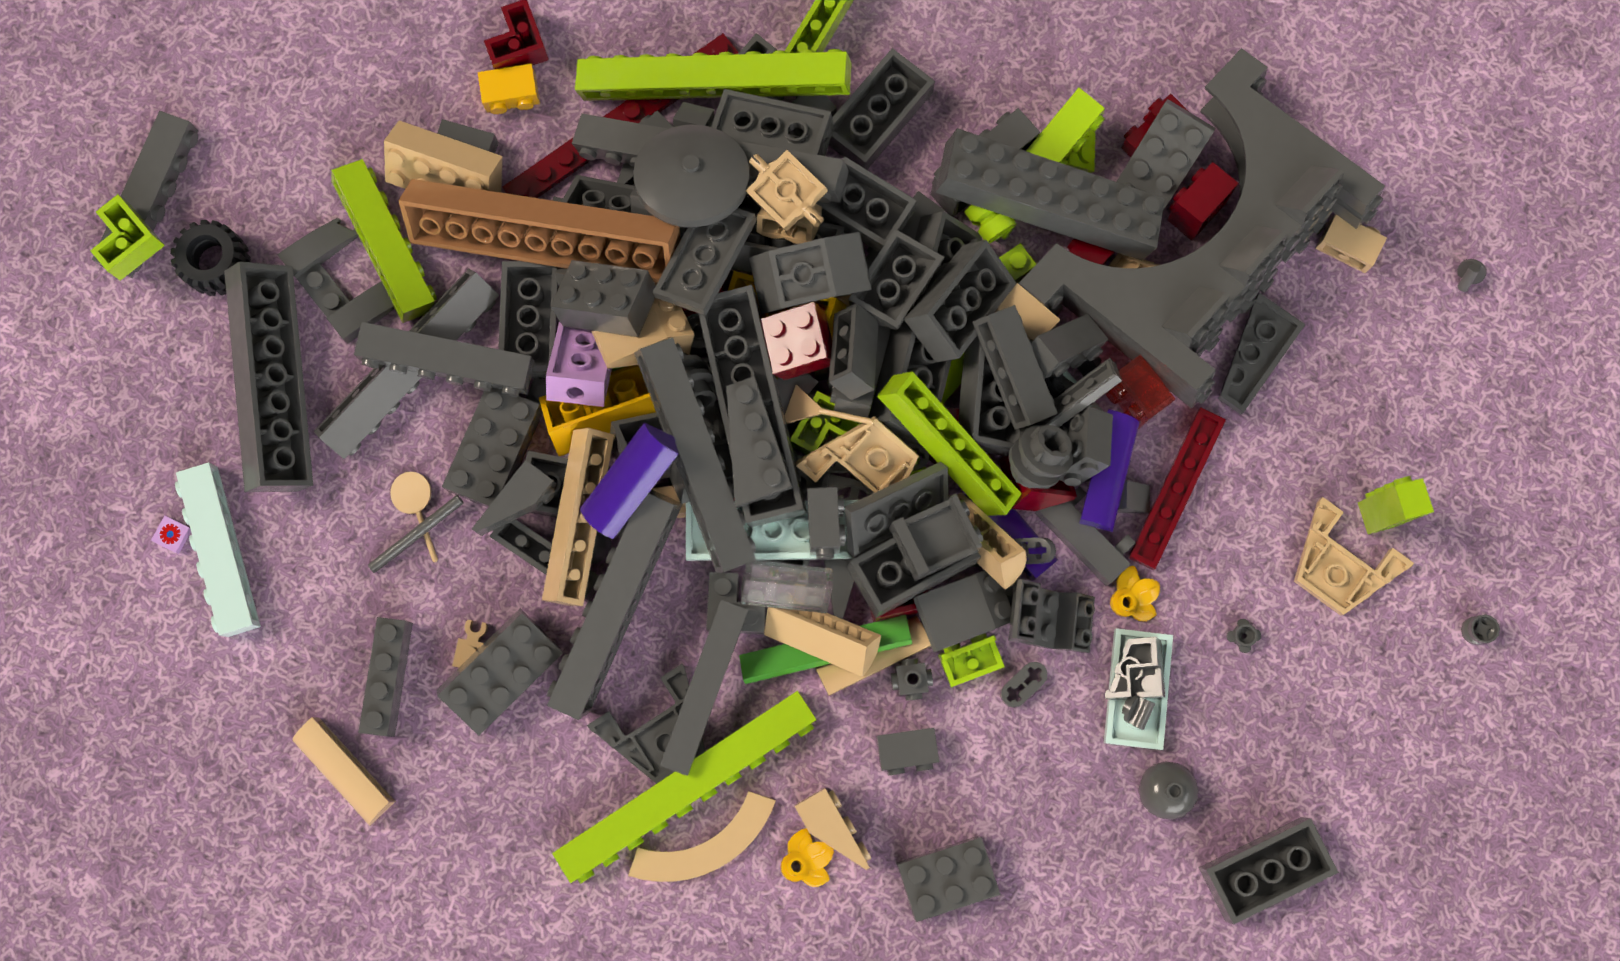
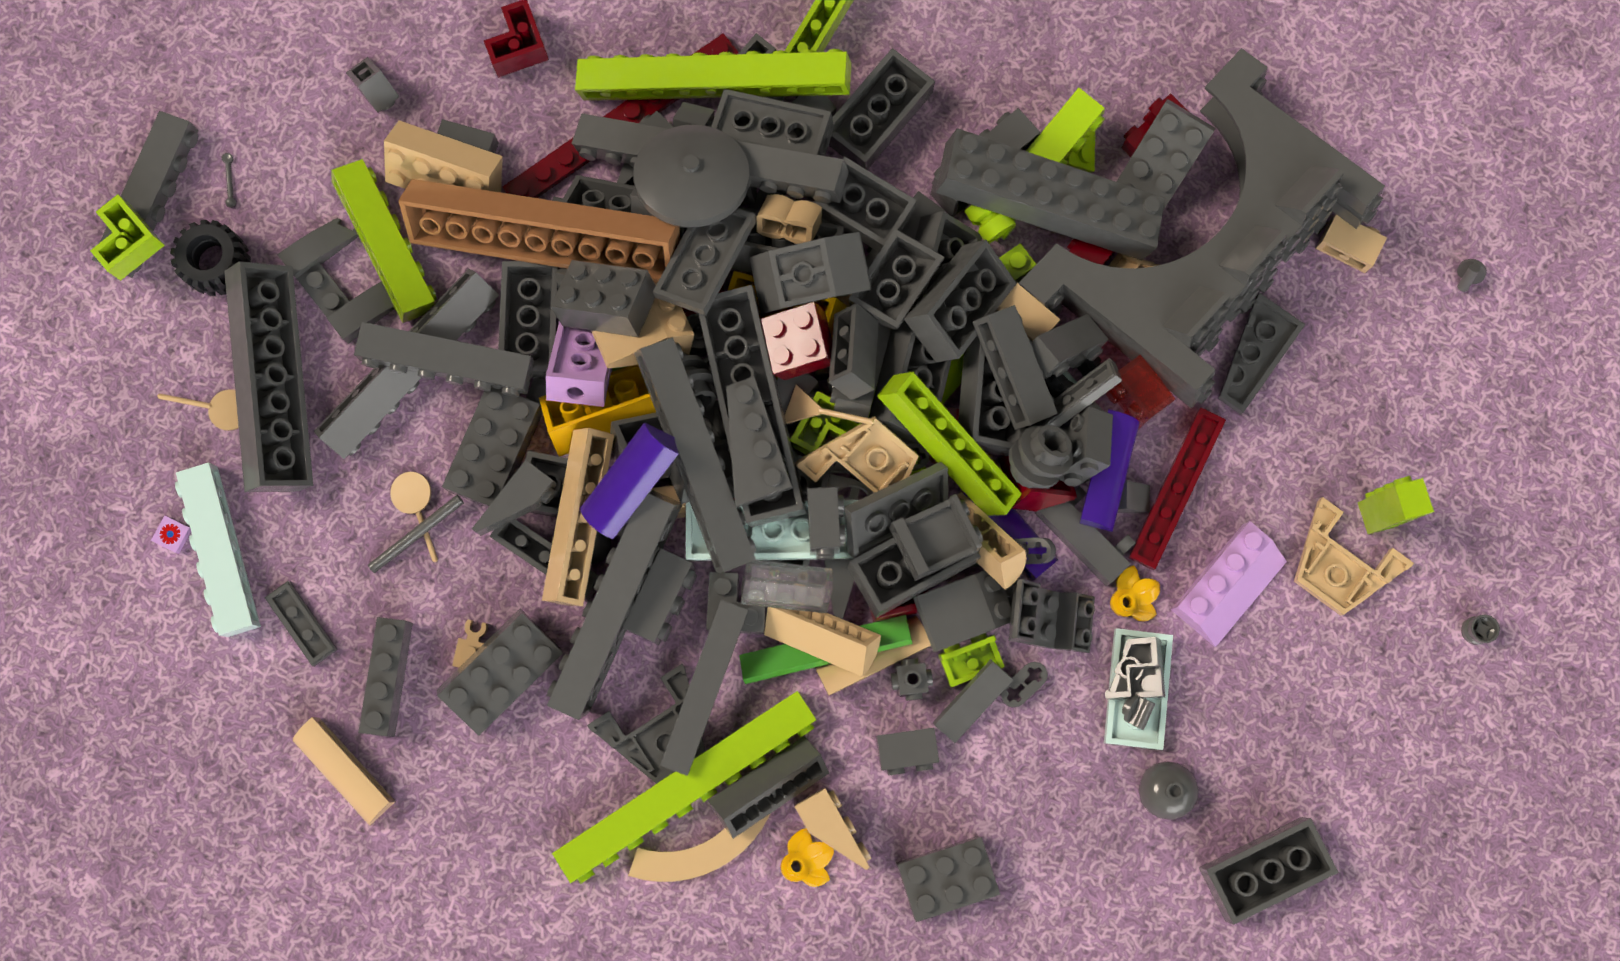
yellow brick [477,64,540,114] -> none
tan plate [746,150,828,232] -> none
dark red brick [1167,162,1238,241] -> none
dark grey plate [1227,619,1261,653] -> none
none -> tan piece [157,389,239,431]
none -> dark grey hinge [221,153,236,208]
none -> dark grey tile [264,581,338,667]
none -> dark grey slope [346,57,400,113]
none -> dark grey brick [623,549,697,645]
none -> dark grey brick [708,736,829,839]
none -> dark grey tile [933,659,1013,743]
none -> lavender slope [1171,521,1287,647]

